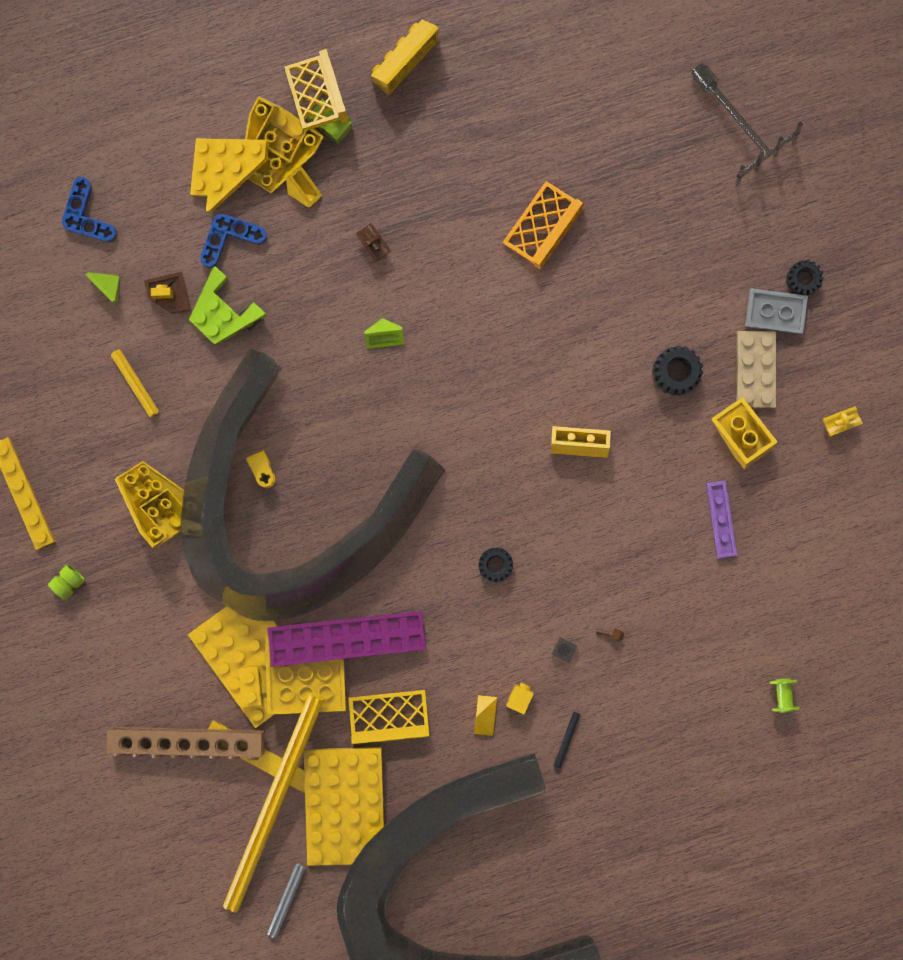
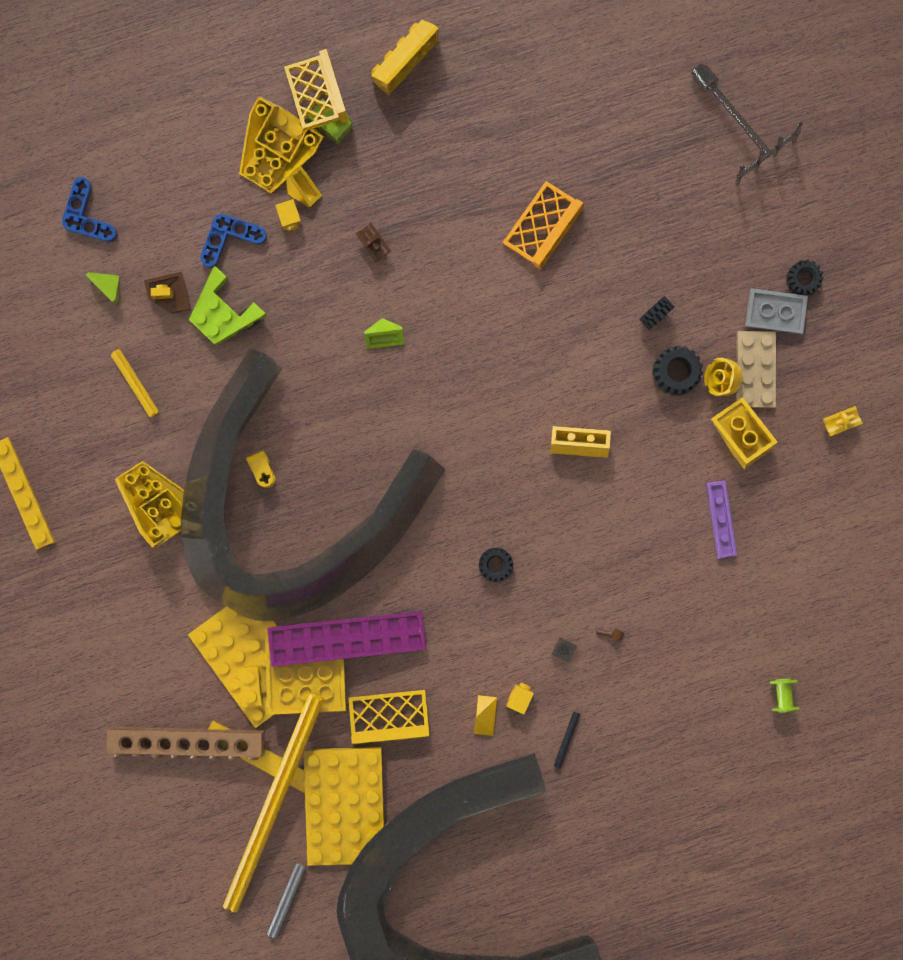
lime wheel [48,564,85,601] -> none
yellow wing [190,138,269,213] -> none
none -> yellow brick [275,199,302,231]
none -> black tyre [639,296,675,331]
none -> yellow cylinder [704,358,743,396]

